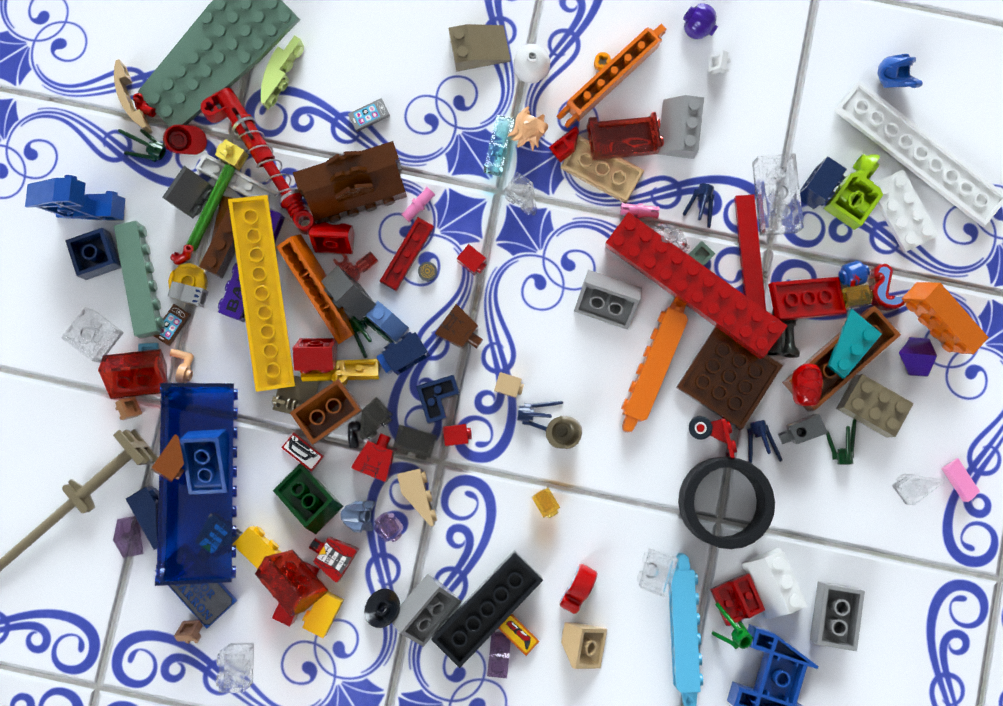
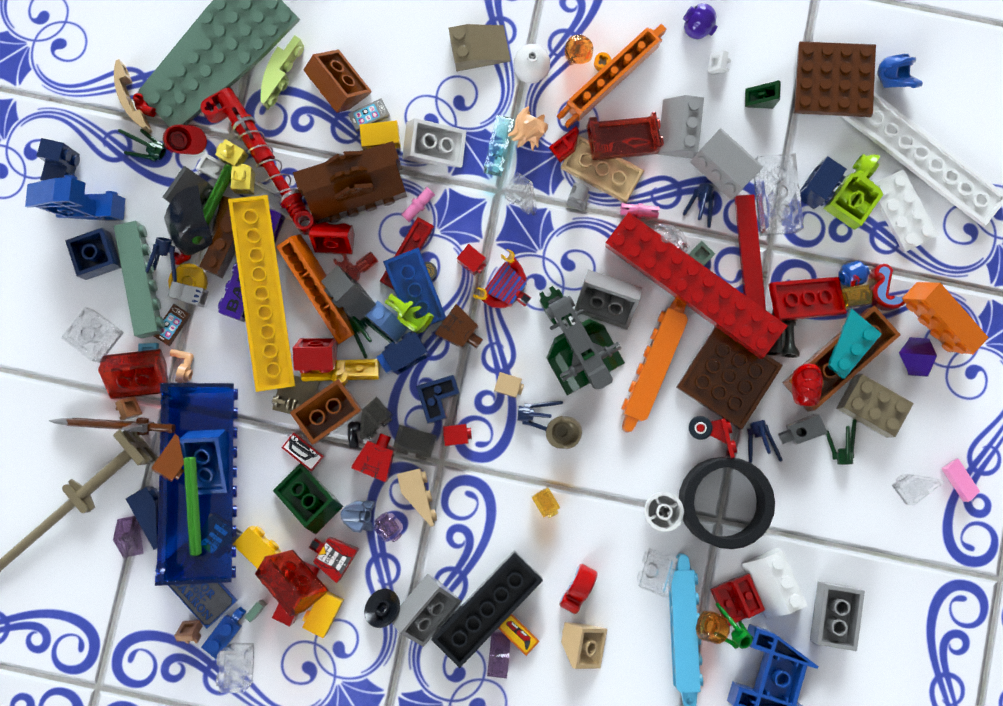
none -> dark blue brick [36,138,80,181]
none -> reddish brown sword [49,418,176,435]
none -> dark blue plant [145,237,177,282]
none -> black piece [164,185,213,255]
none -> bright green axle [184,457,202,556]
none -> blue plate [201,607,246,659]
none -> light yellow brick [230,164,255,195]
none -> sand green tile [245,600,267,622]
none -> dark orange slope [303,49,372,113]
none -> yellow brick [359,120,401,150]
none -> blue tile [383,247,446,333]
none -> lime piece [385,293,434,334]
none -> white slope [402,118,467,168]
none -> torso [473,249,531,308]
none -> piece [539,286,625,395]
none -> clear orange hair [564,34,593,65]
none -> light grey leg [566,182,590,211]
none -> white cylinder [644,492,684,532]
none -> light grey slope [690,128,763,200]
none -> clear orange hair [696,611,730,644]
none -> dark green slope [745,80,781,109]
none -> reddish brown plate [794,41,876,117]

